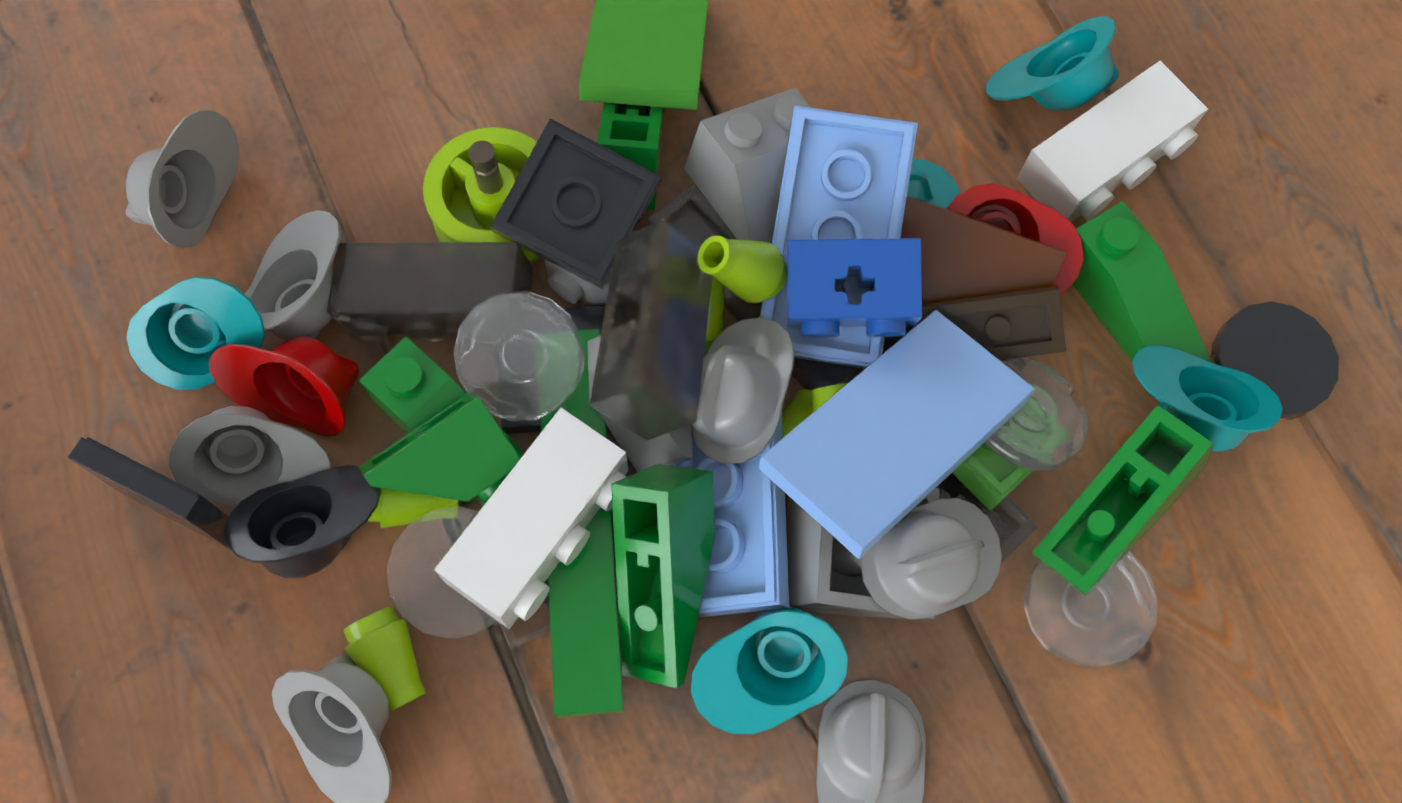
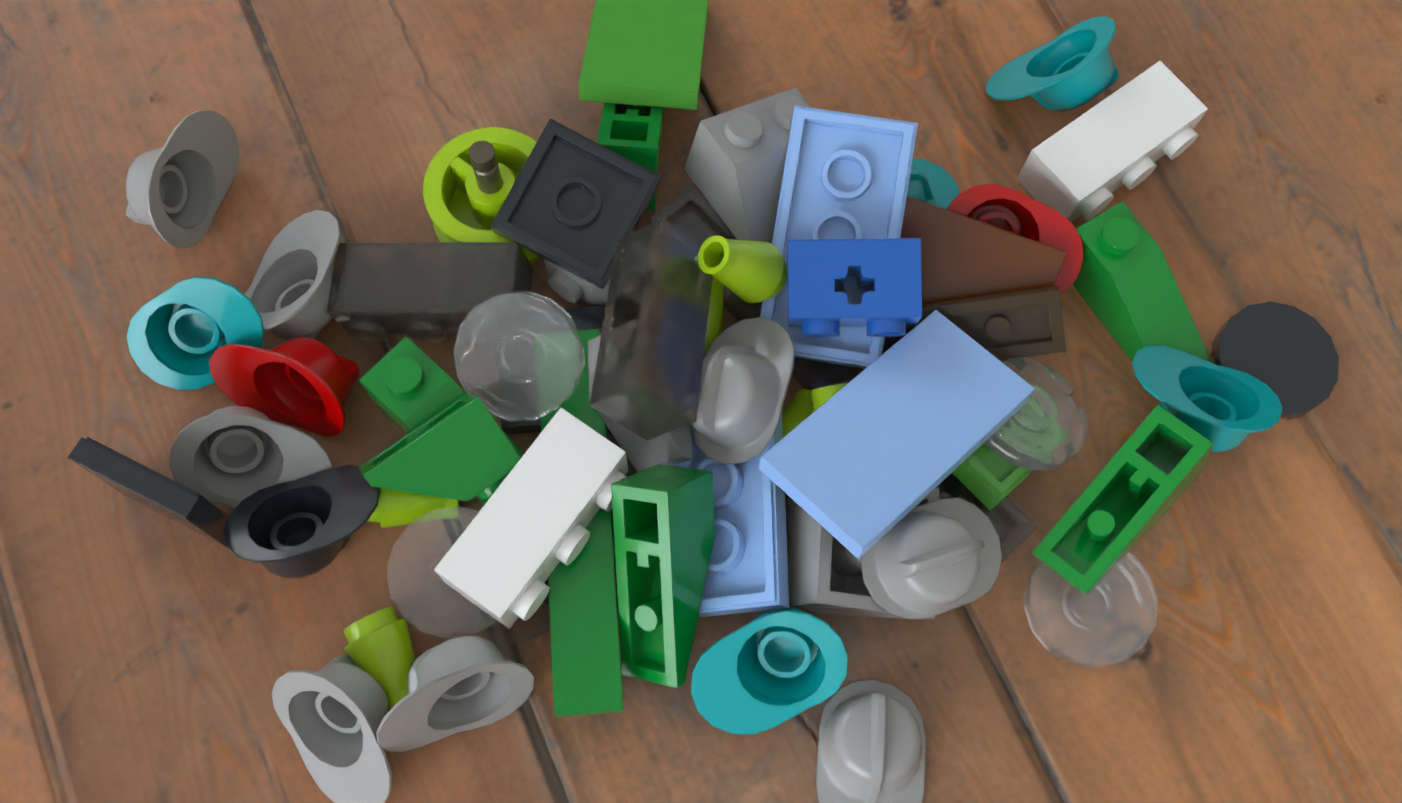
none -> light grey piece [376,636,534,752]

